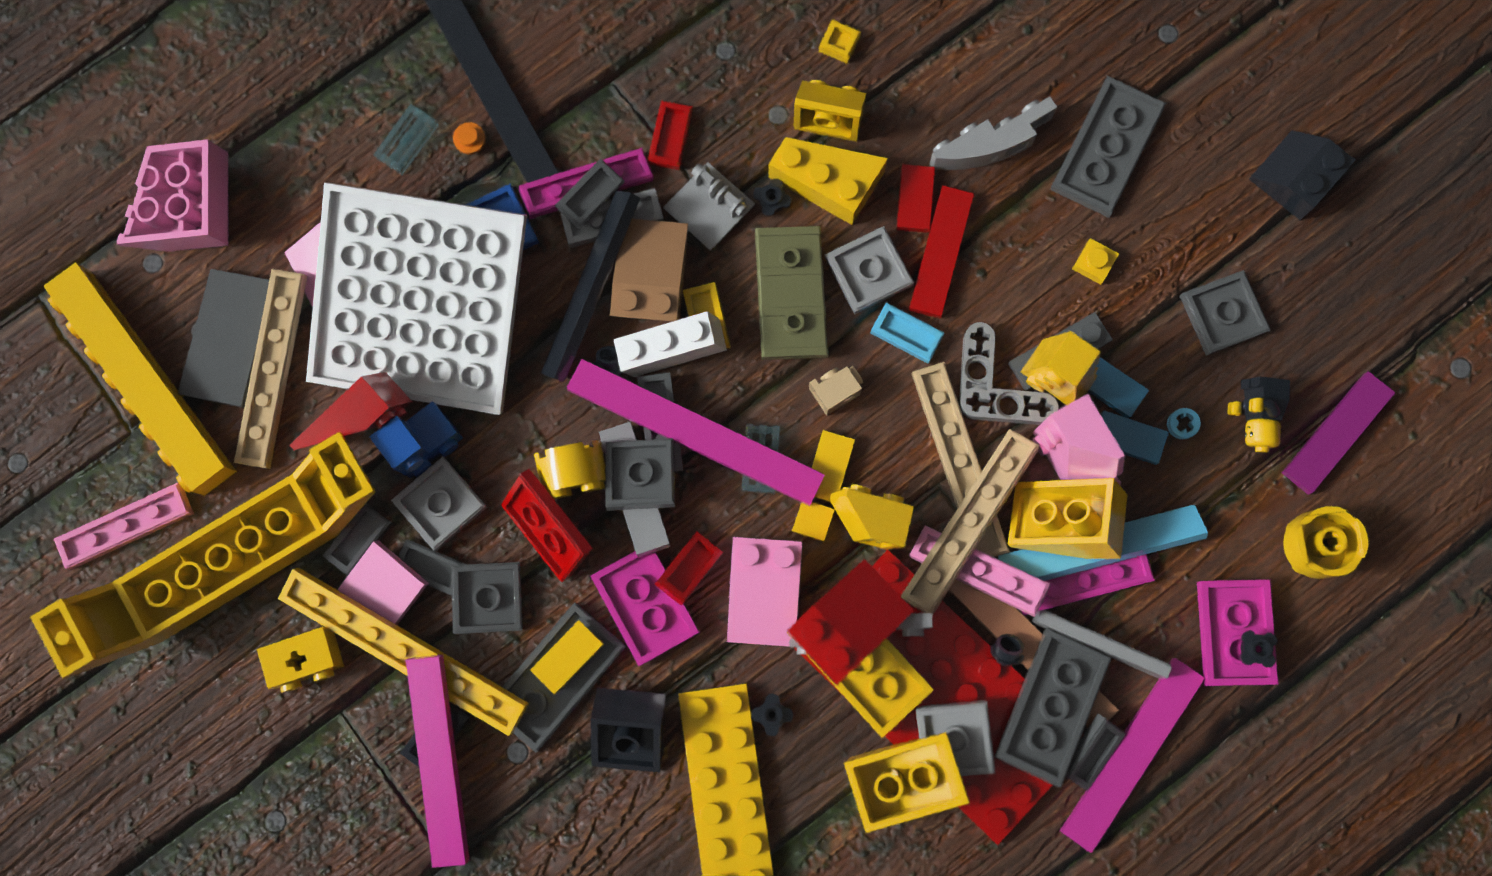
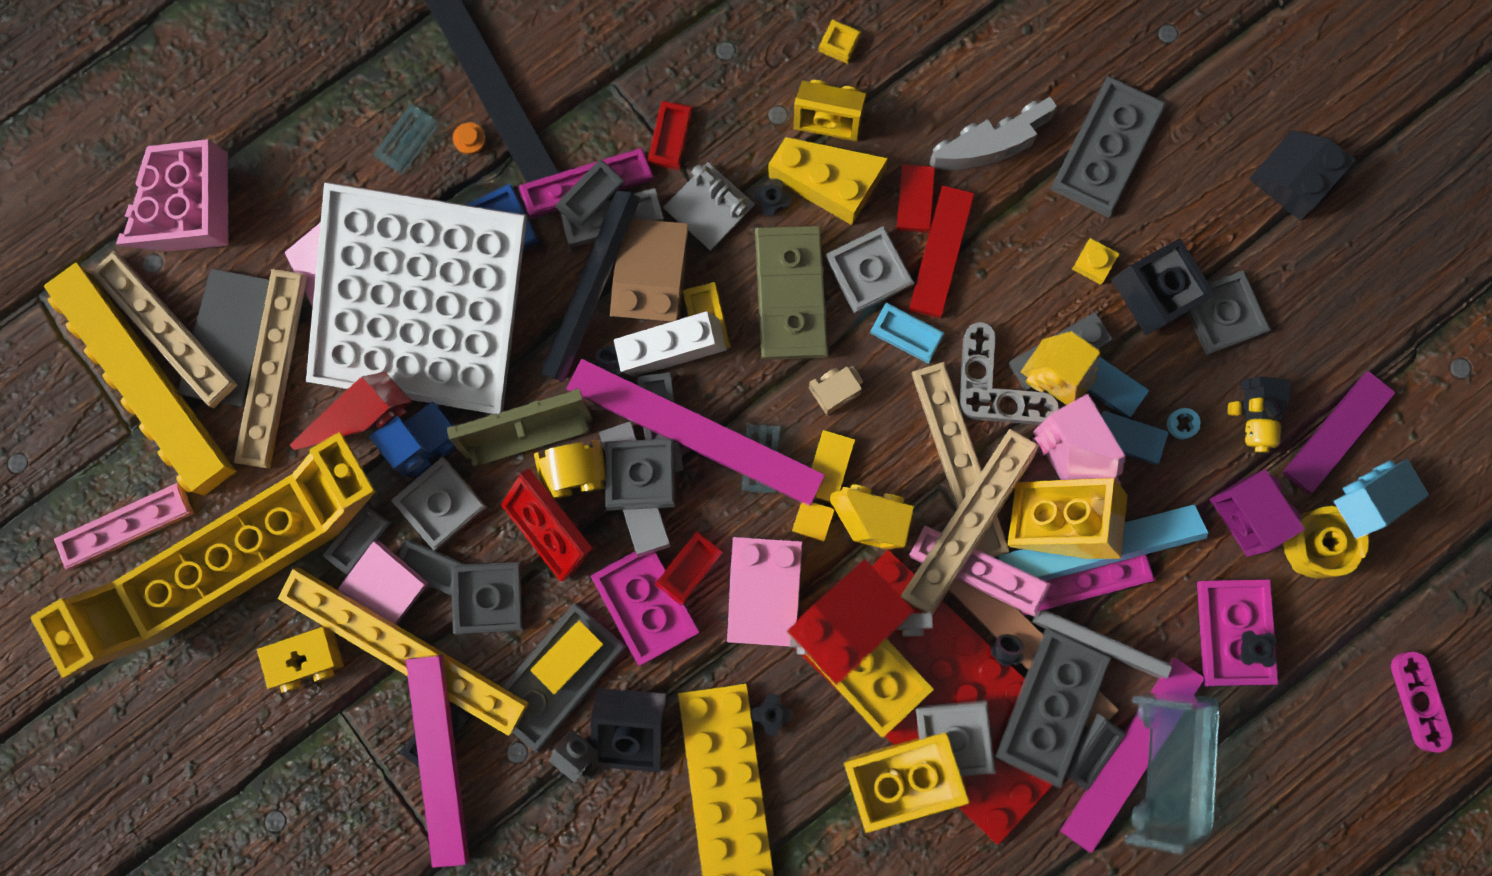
none -> tan tile [90,251,238,408]
none -> olive container [447,388,594,467]
none -> dark grey bracket [549,730,598,783]
none -> black slope [1111,238,1216,336]
none -> clear light blue windscreen [1125,693,1219,854]
none -> magenta brick [1210,469,1305,557]
none -> medium azure brick [1334,459,1429,538]
none -> dark pink beam [1391,652,1452,753]

